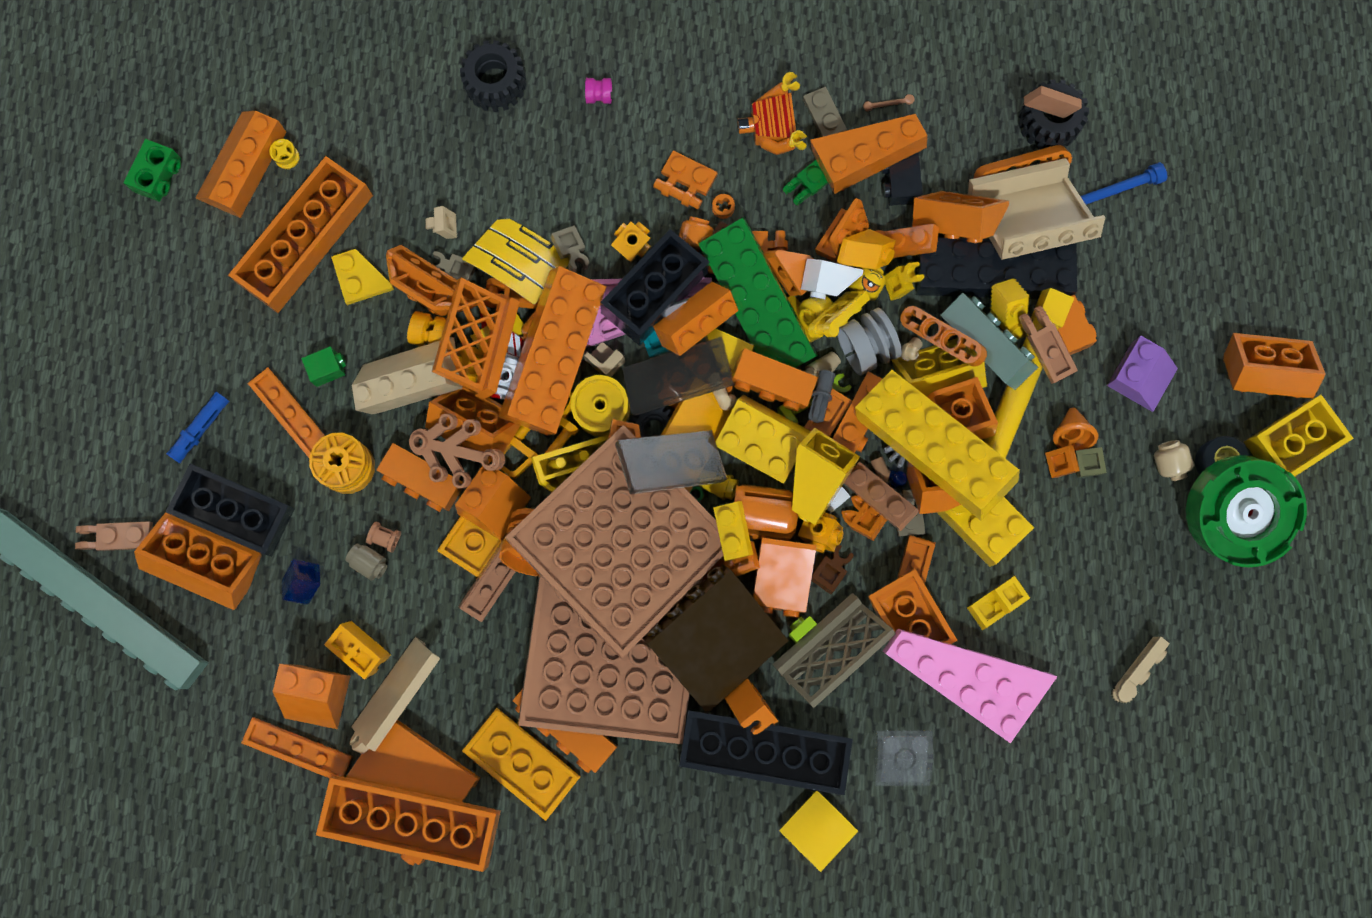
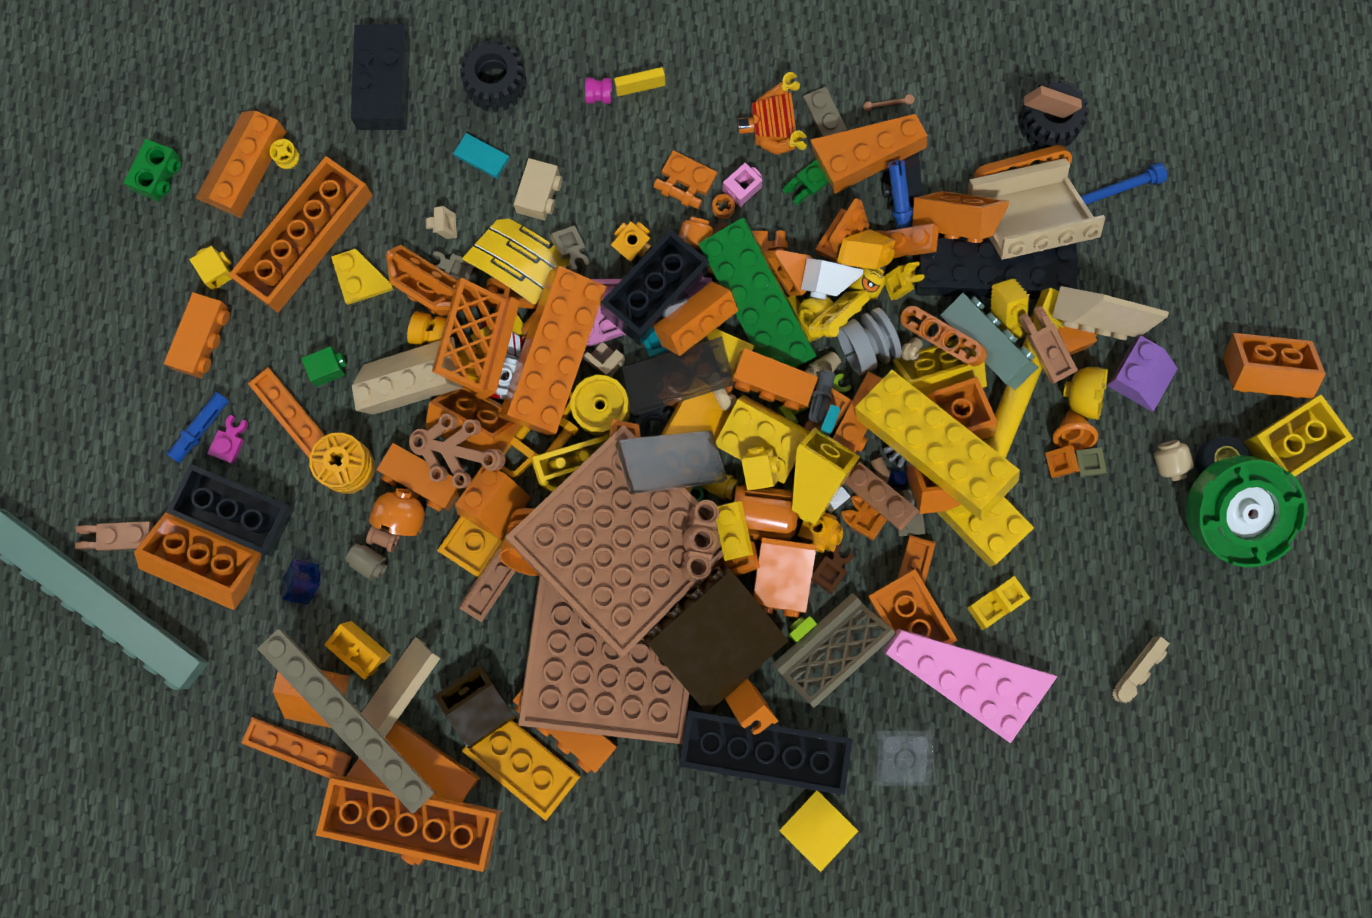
none -> orange brick [164,292,230,379]
none -> yellow brick [189,246,232,291]
none -> dark pink plate [207,415,248,464]
none -> dark tan plate [257,629,435,814]
none -> black brick [351,24,410,130]
none -> orange cylinder [368,488,425,536]
none -> dark brown slope [434,664,515,749]
none -> teal tile [453,133,510,179]
none -> tan brick [514,158,562,220]
none -> yellow tile [614,67,665,97]
none -> nougat piece [681,500,719,582]
none -> bright pink brick [722,163,763,208]
none -> yellow brick [741,447,780,490]
none -> teal tile [821,404,840,436]
none -> blue pin [888,160,913,229]
none -> tan slope [1052,286,1169,340]
none -> yellow cylinder [1063,367,1108,420]

